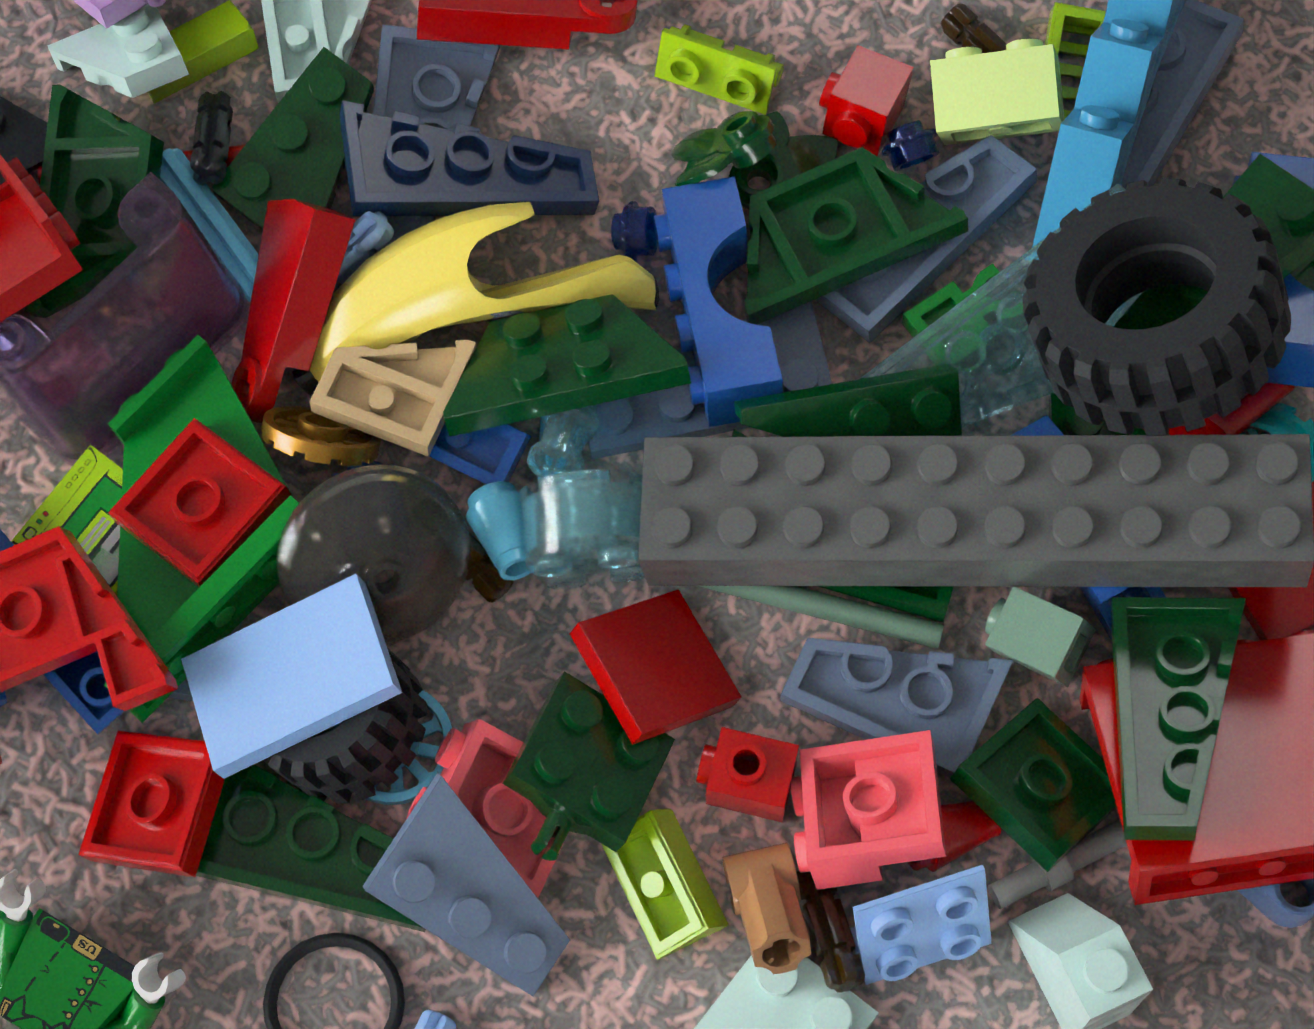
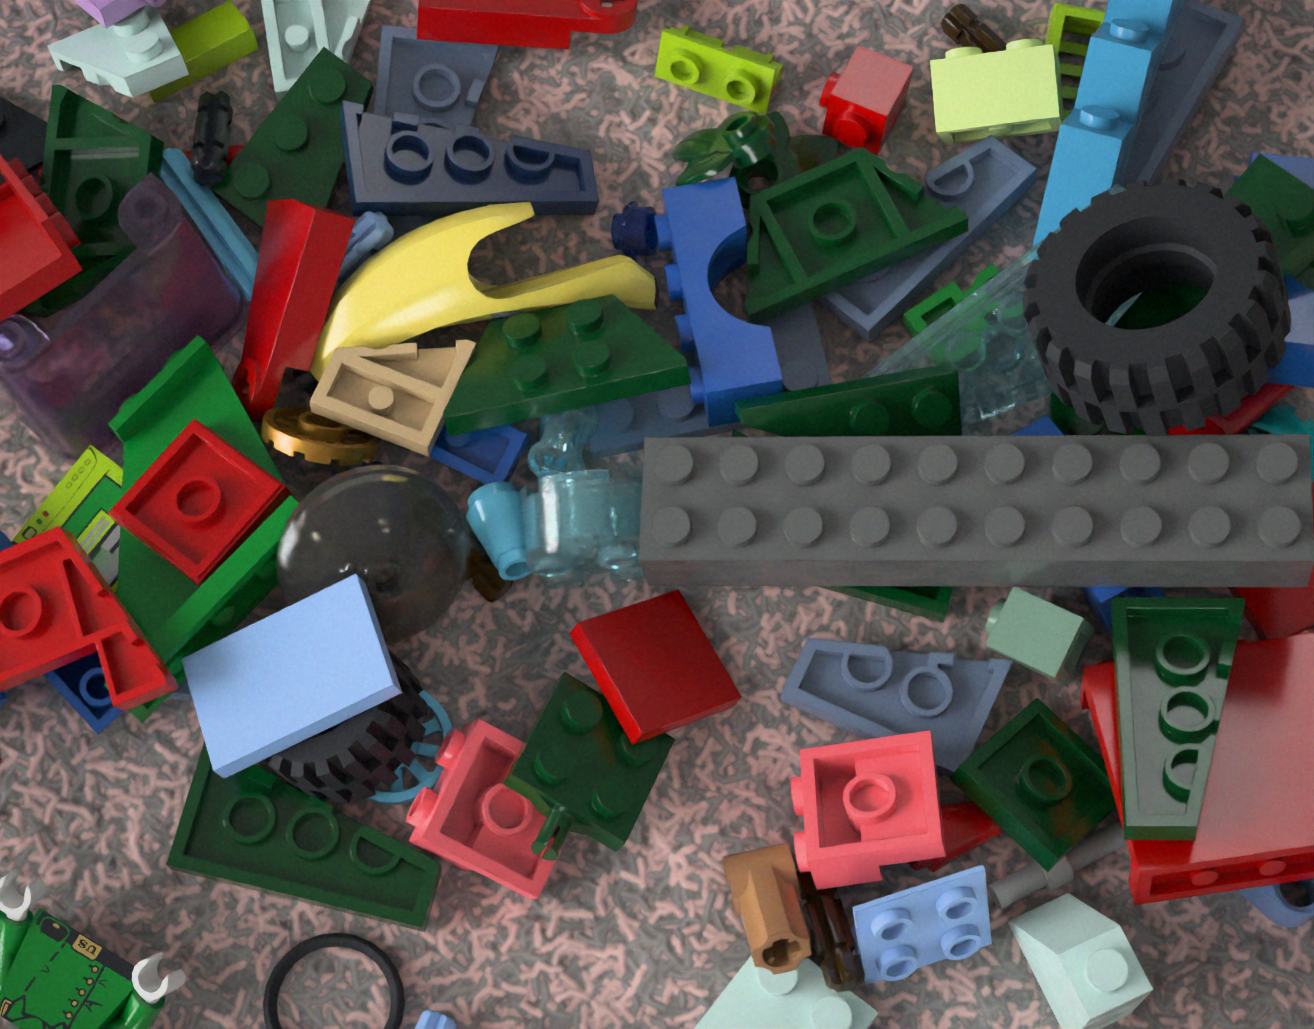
red tile [78,730,225,877] -> none
sand blue wing [362,772,570,997] -> none
lime slope [601,809,729,960] -> none
red brick [696,727,799,823] -> none
sand green bar [698,586,944,649] -> none
clear blue plate [881,120,940,171] -> none

